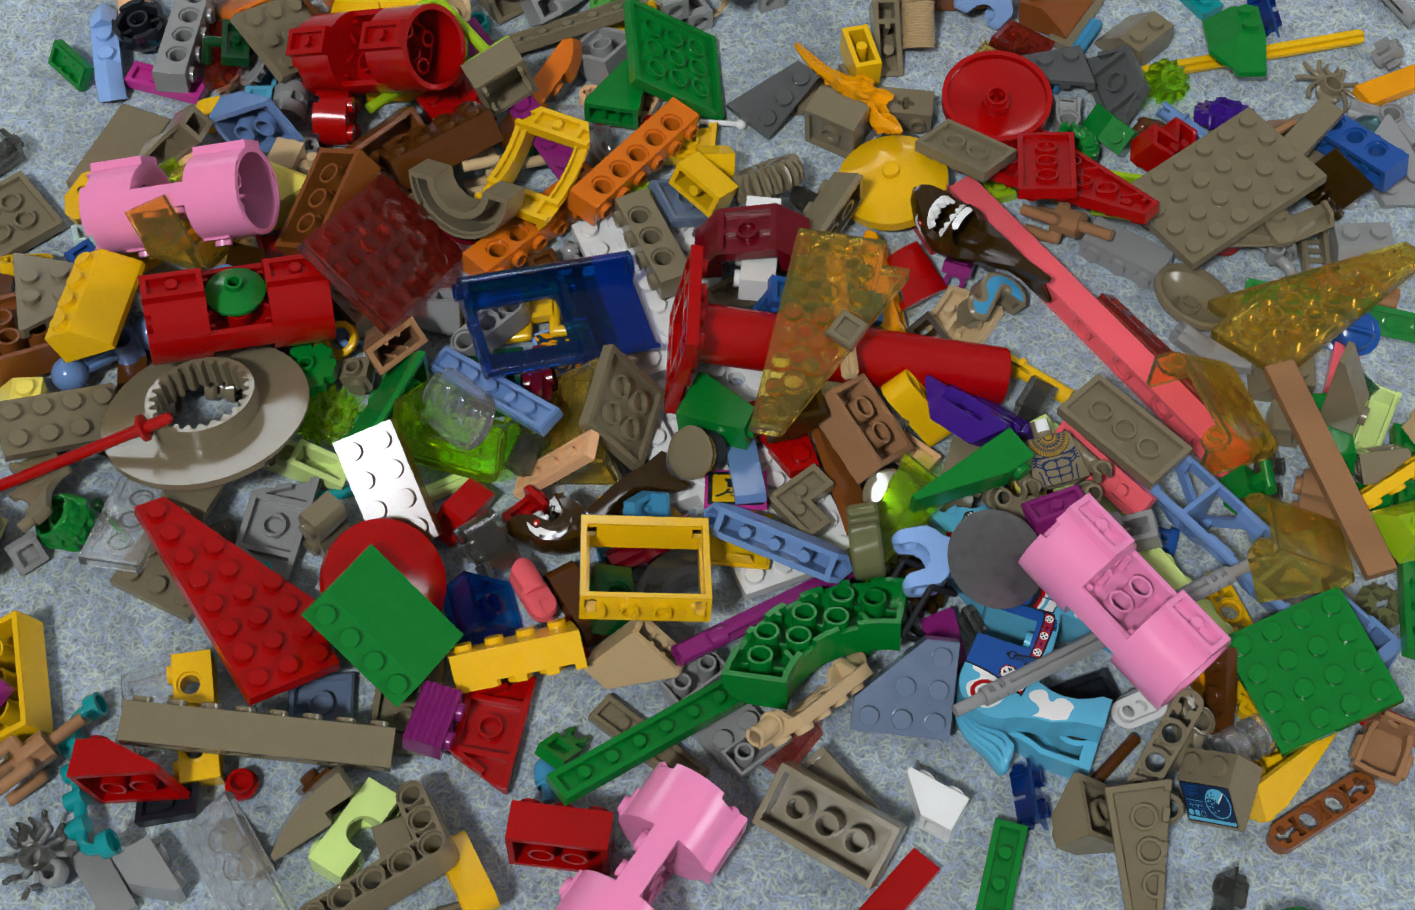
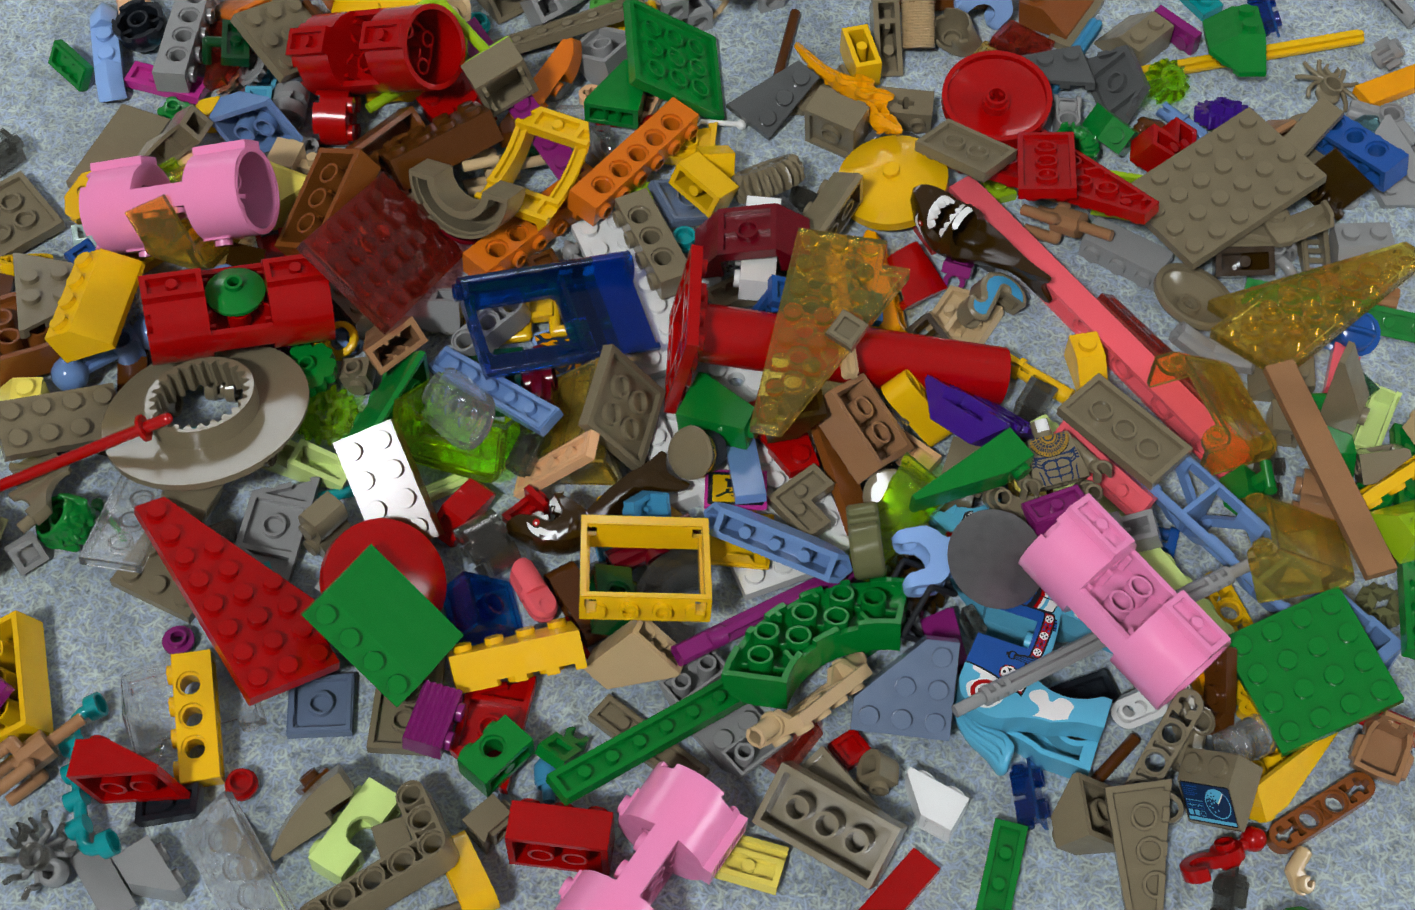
dark tan brick [117,695,396,772] -> none
none -> green plate [157,96,190,120]
none -> magenta plate [162,626,195,655]
none -> green brick [457,715,535,798]
none -> dark tan window [462,793,511,855]
none -> teal plate [672,226,695,254]
none -> light yellow plate [714,835,789,895]
none -> reddish brown bar [773,9,800,75]
none -> red tile [827,730,872,772]
none -> dark tan plate [856,749,899,796]
none -> dark tan hair [934,7,982,58]
none -> yellow slope [1064,331,1108,392]
none -> magenta plate [1154,5,1202,56]
none -> red piece [1179,826,1267,884]
none -> dark brown slope [1212,246,1275,279]
none -> tan arm [1284,846,1315,896]

